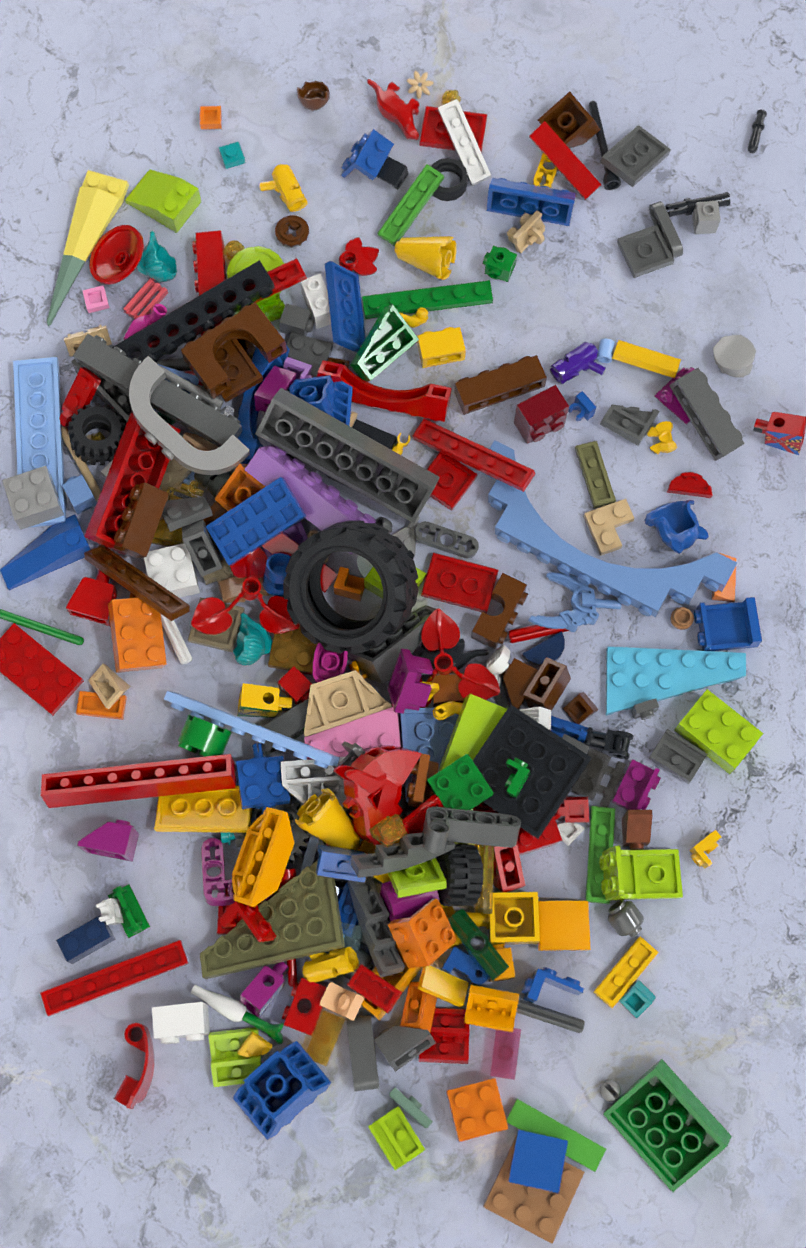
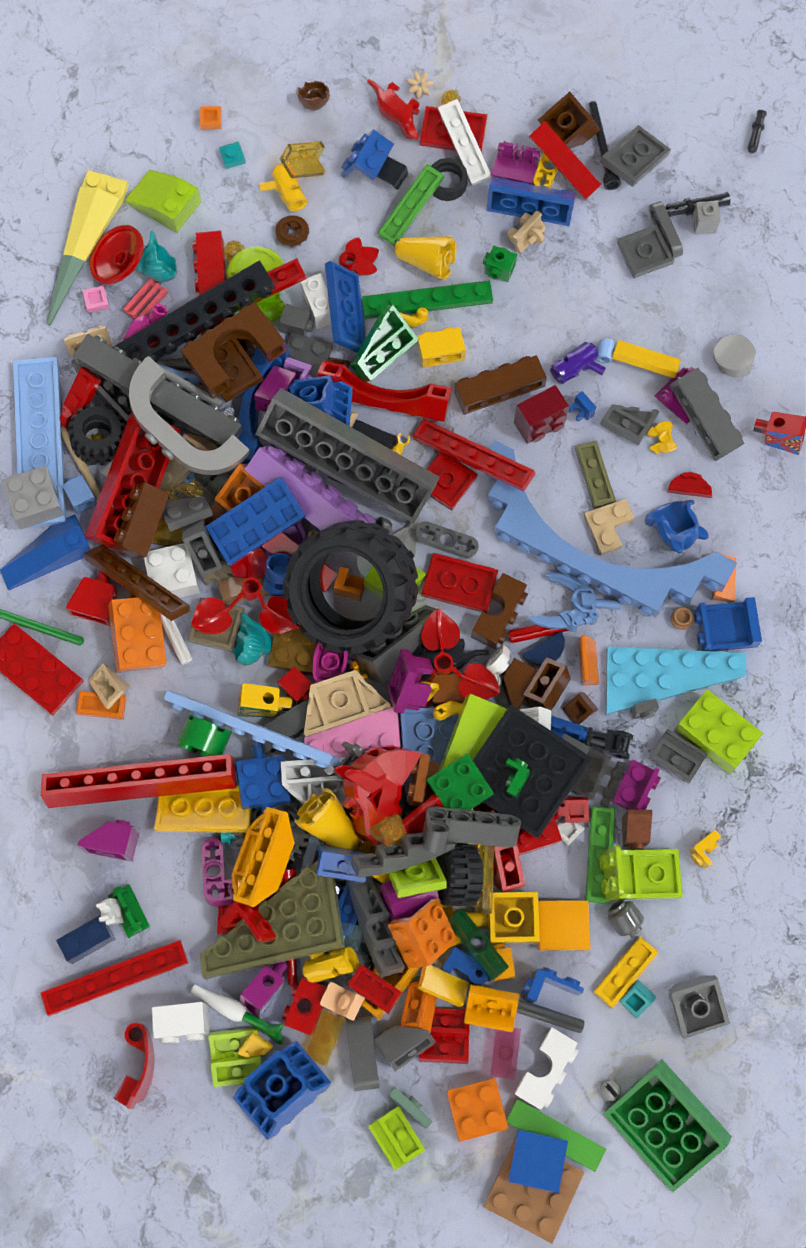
none -> clear yellow panel [280,141,326,178]
none -> magenta hinge [490,141,540,185]
none -> white arch [514,1027,579,1110]
none -> orange slope [578,635,599,686]
none -> dark grey slope [669,975,730,1039]

